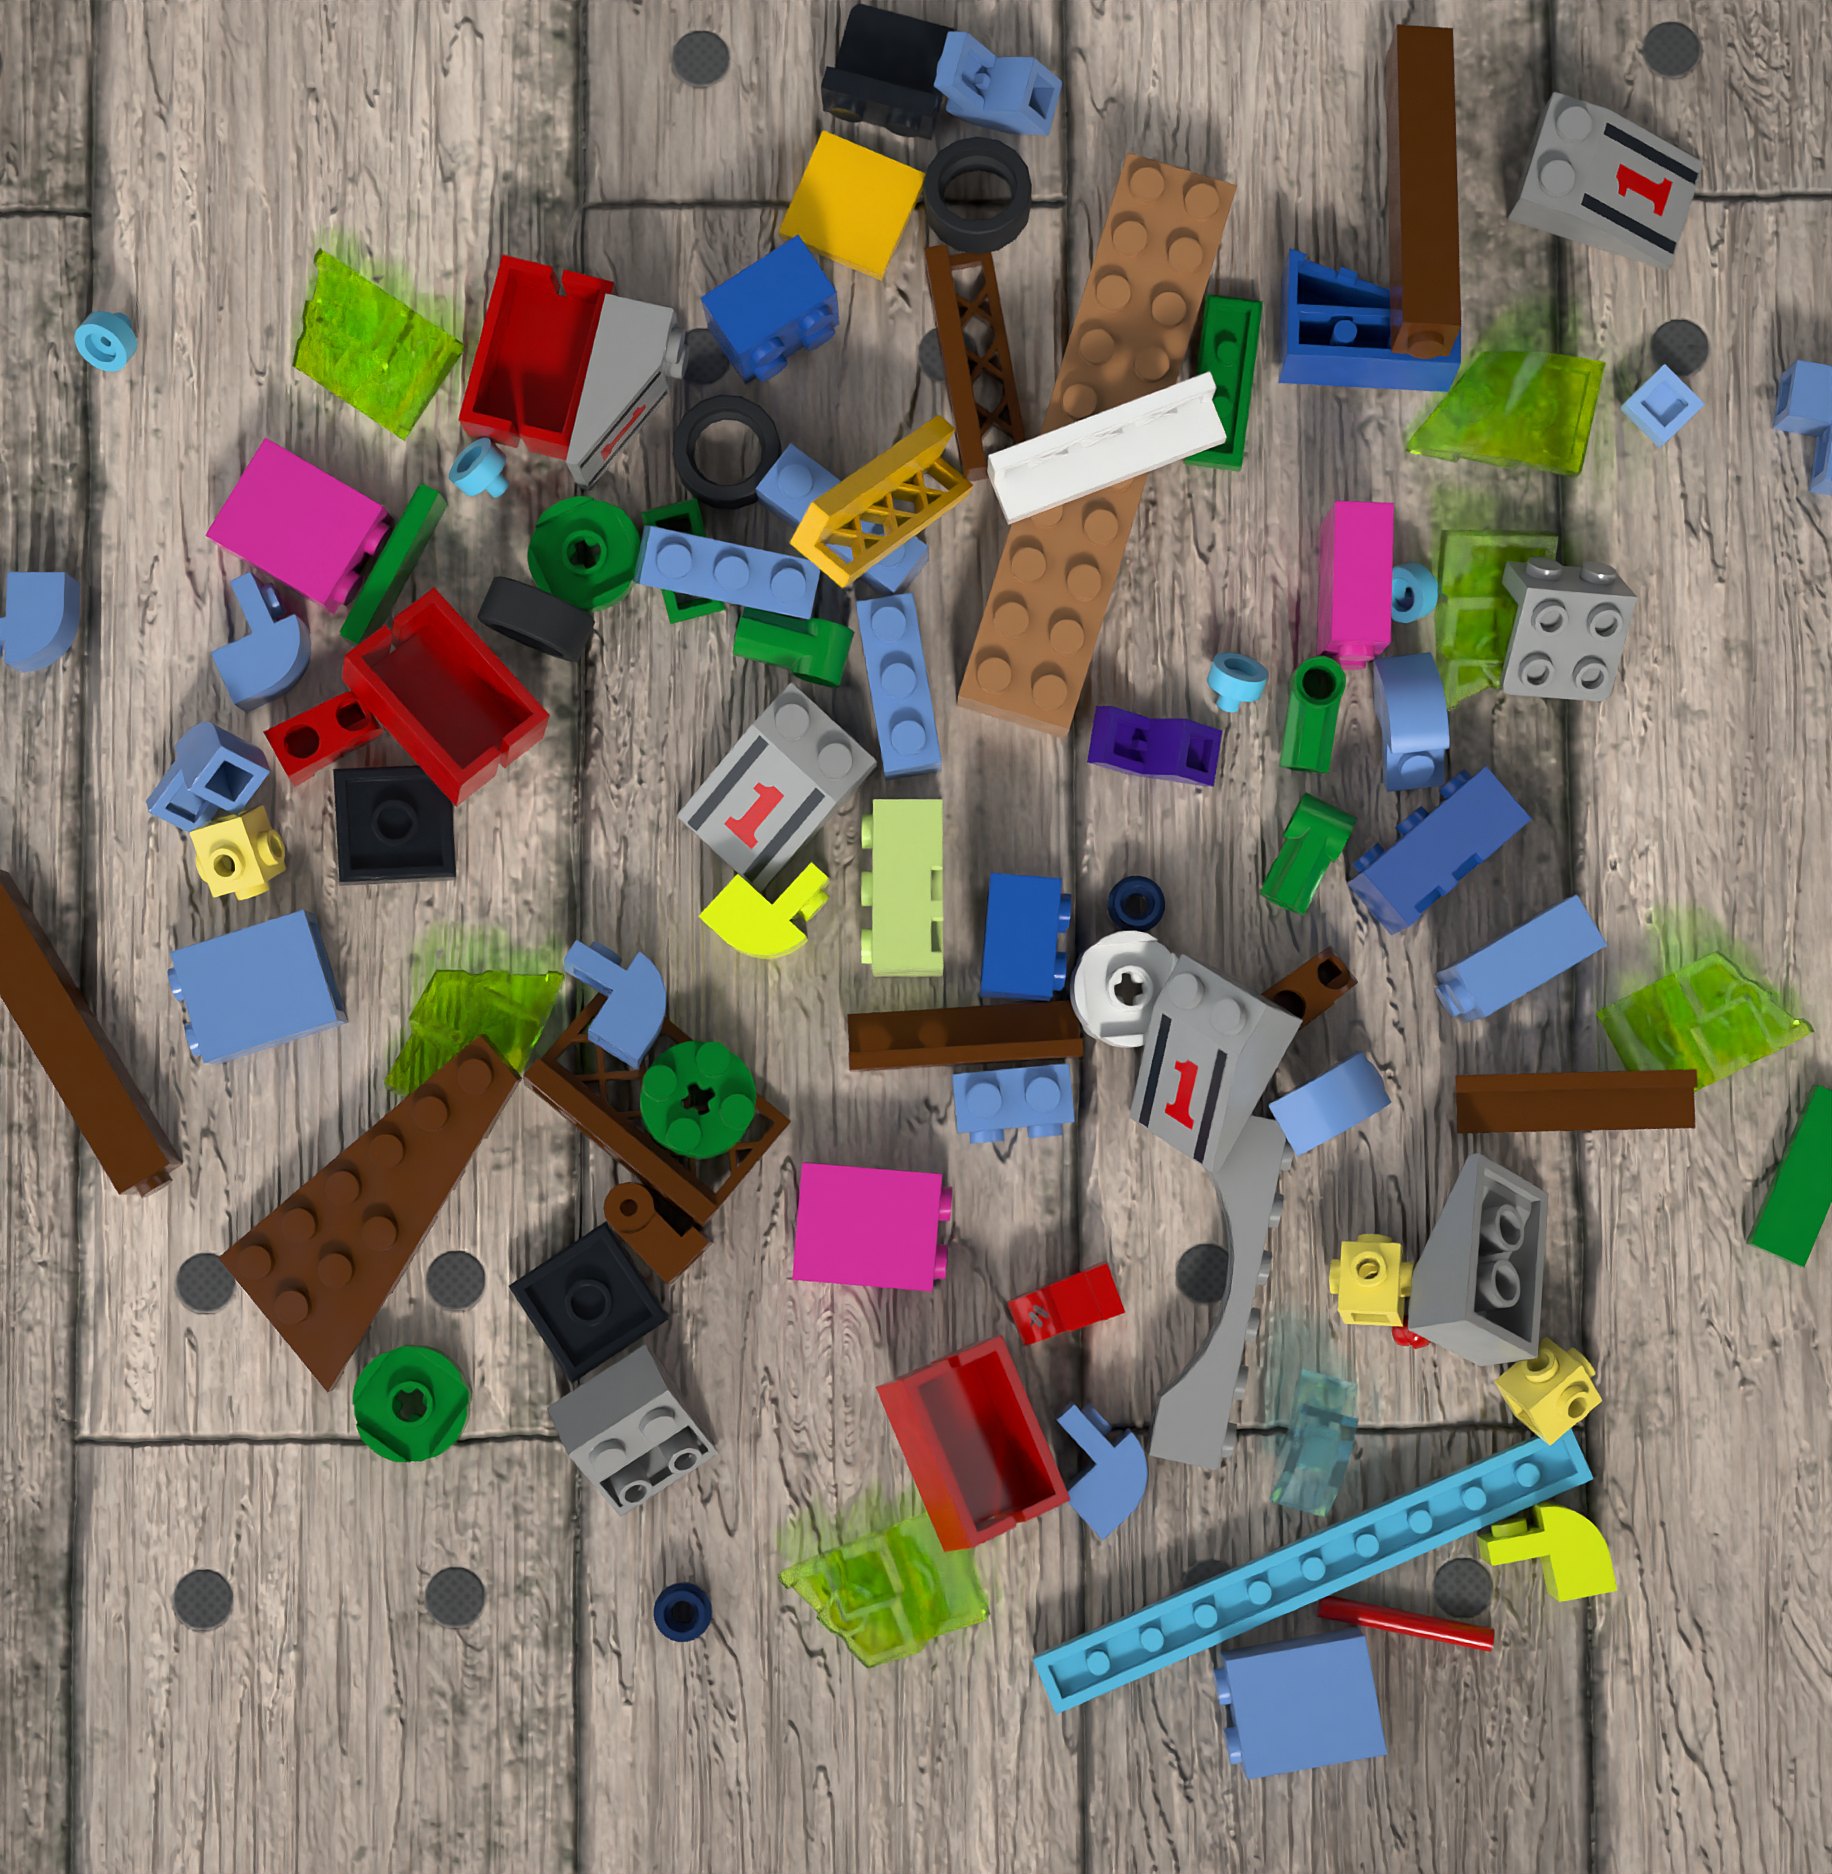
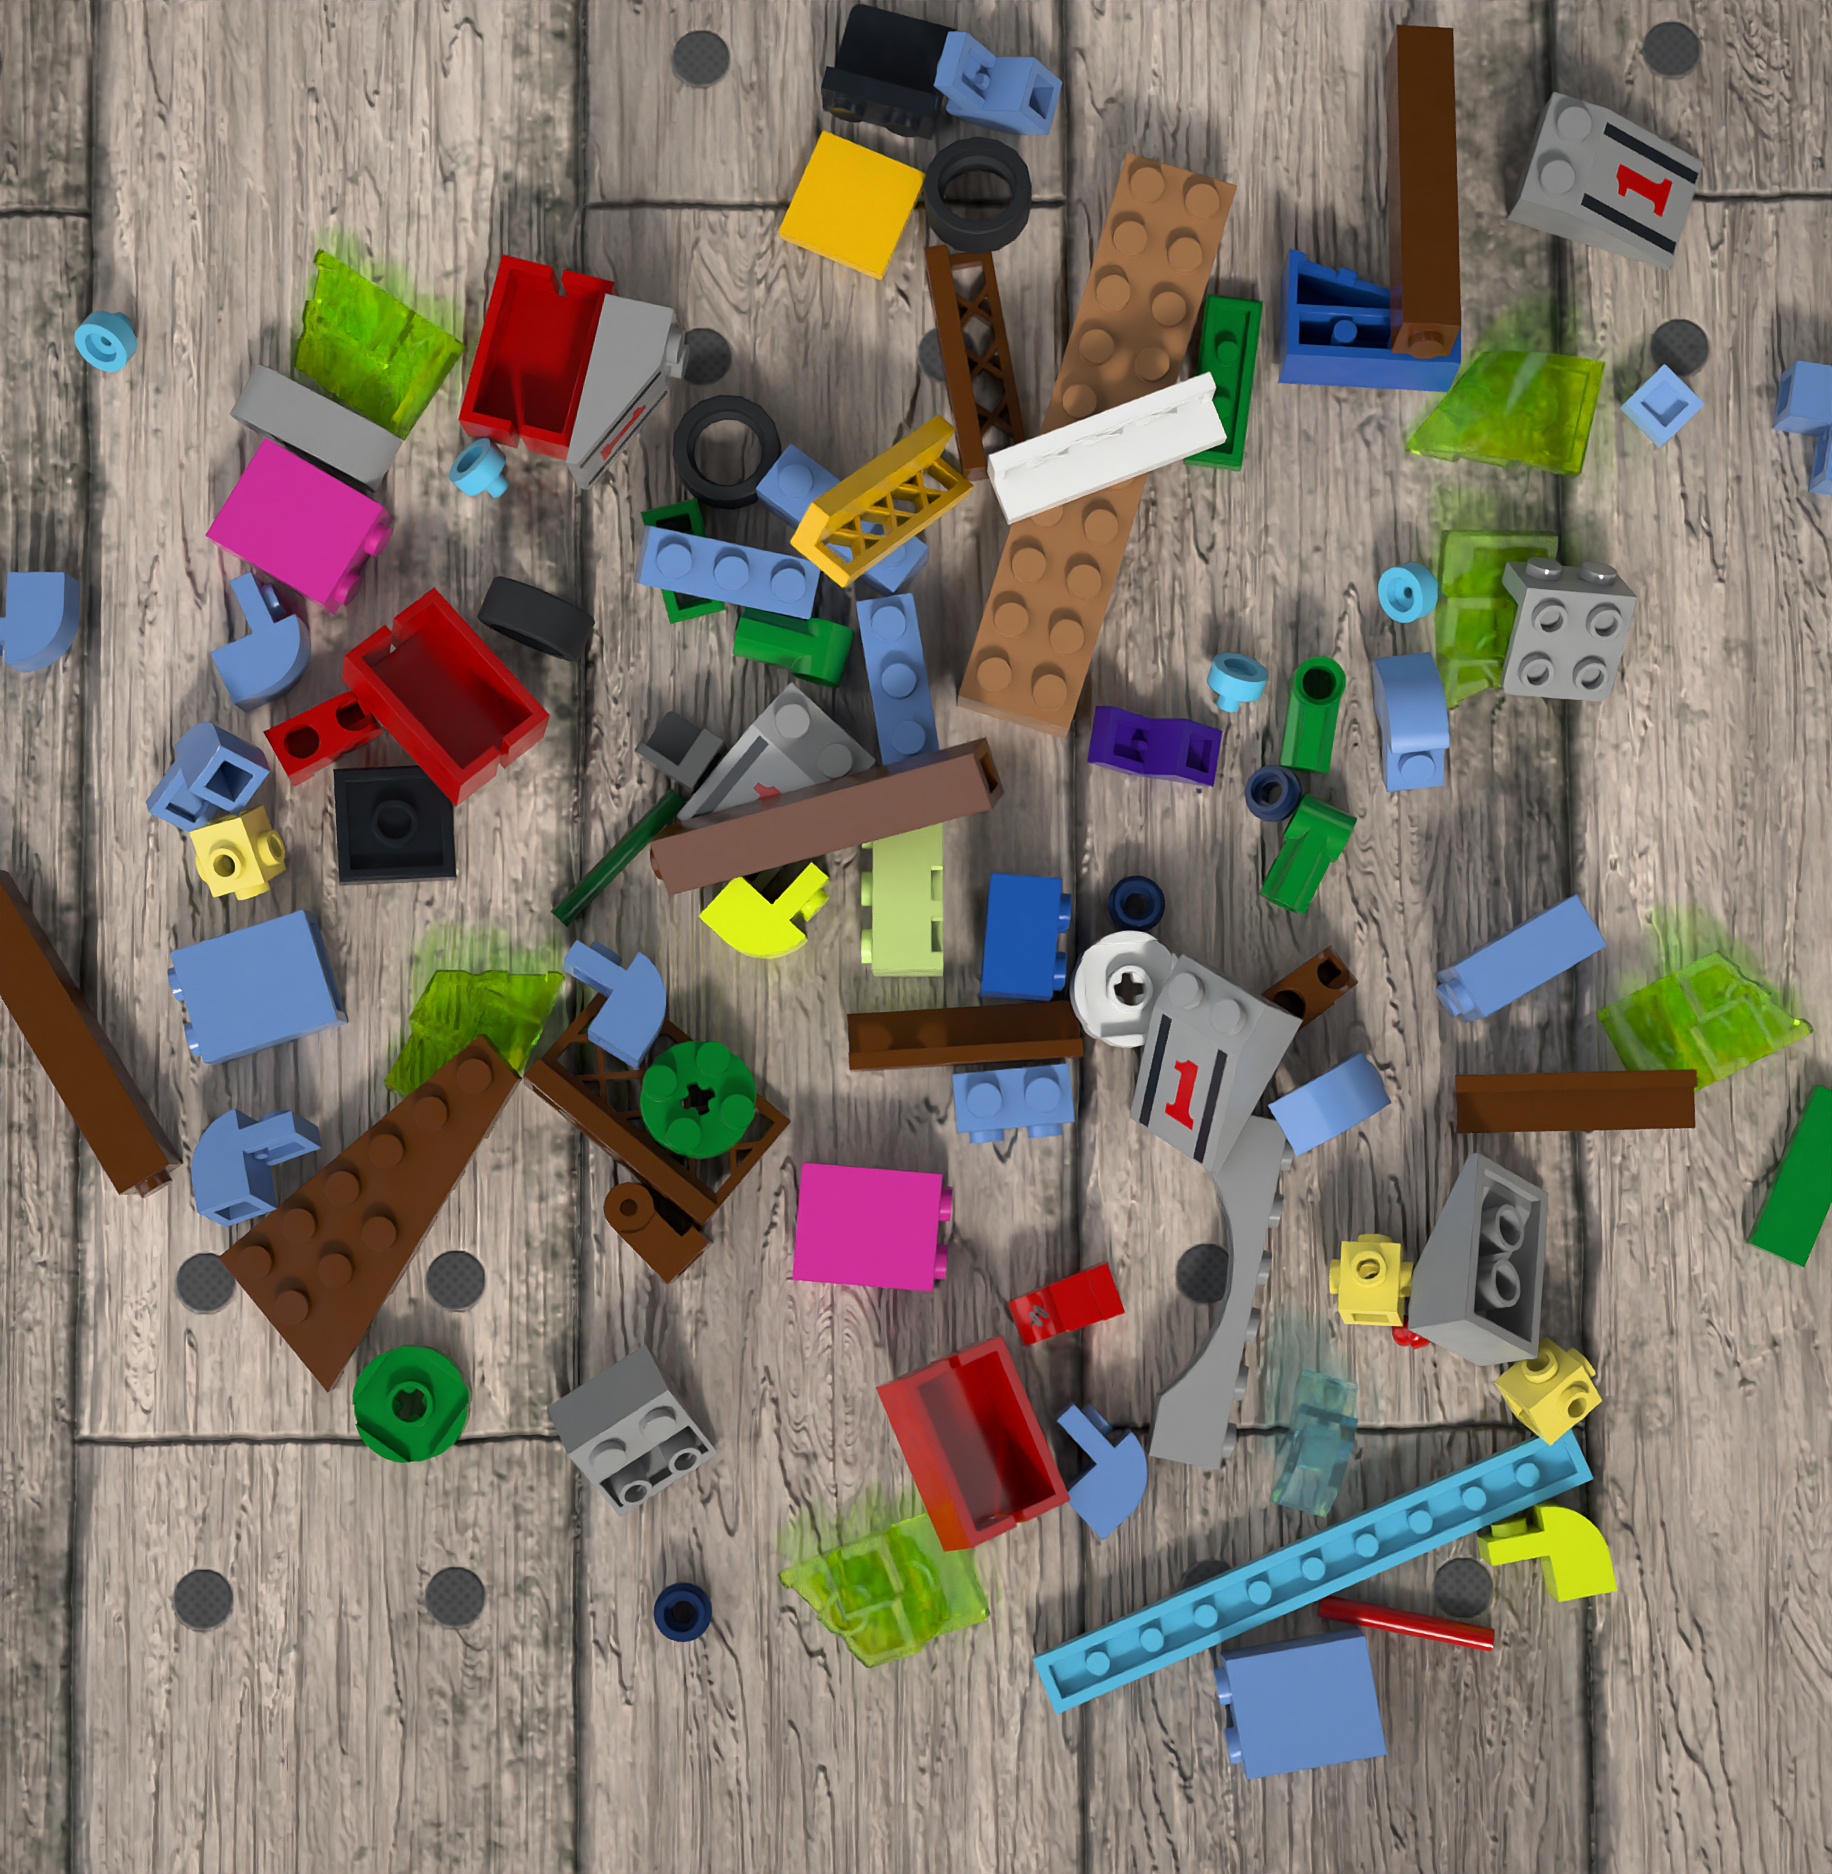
green tile [339,483,448,647] -> none
black plate [508,1221,671,1384] -> none
green plate [527,496,641,613] -> none
blue brick [701,235,840,385] -> none
dark pink brick [1316,501,1394,670] -> none
blue wedge [1346,766,1532,935] -> none
none -> medium blue brick [191,1108,322,1227]
none -> light grey beam [230,364,402,493]
none -> dark green bar [551,788,686,927]
none -> dark grey panel [634,711,727,794]
none -> reddish brown brick [649,737,1004,896]
none -> dark blue plate [1245,765,1302,822]

